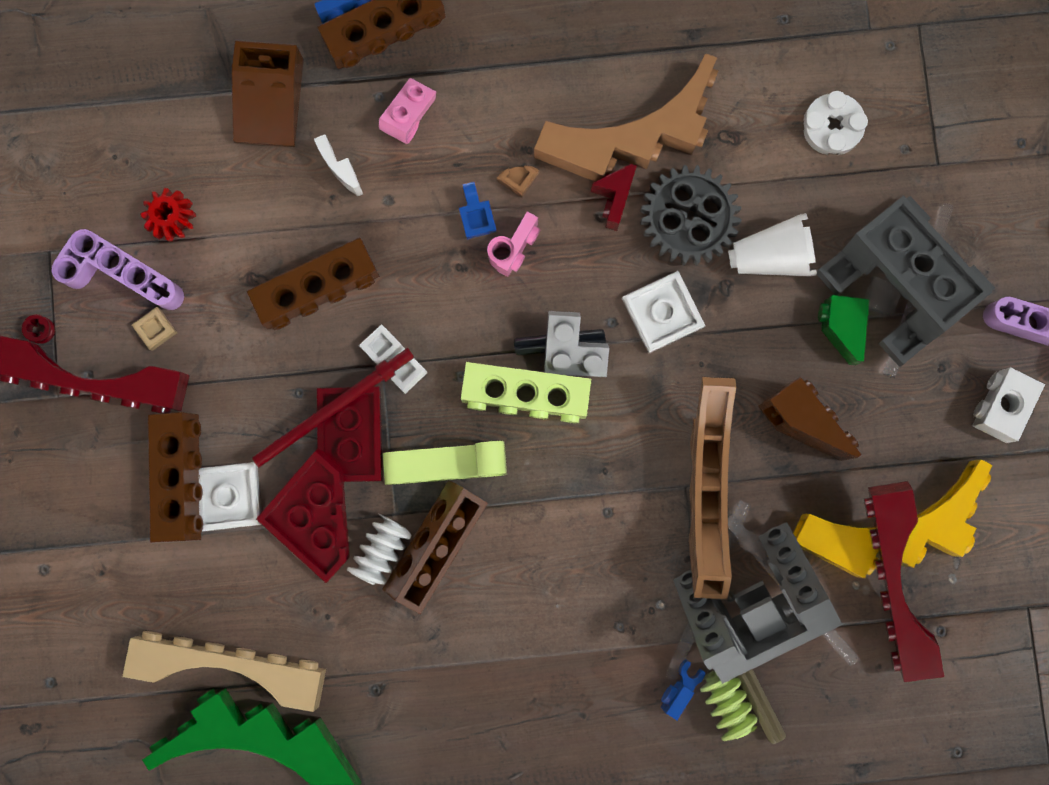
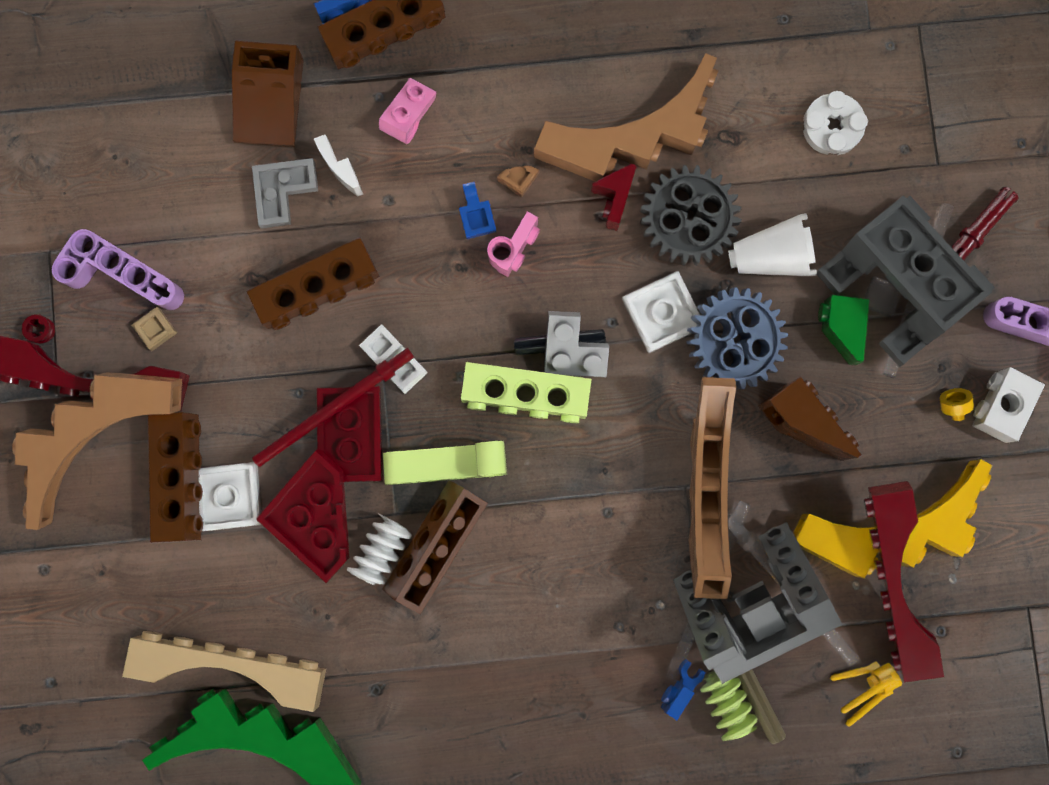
red gear [140,188,196,242] -> none
none -> medium nougat arch [12,372,182,530]
none -> light grey plate [252,158,318,229]
none -> sand blue gear [686,287,788,389]
none -> yellow plant [830,661,902,727]
none -> yellow tile [940,388,974,421]
none -> dark red pin [952,187,1019,261]

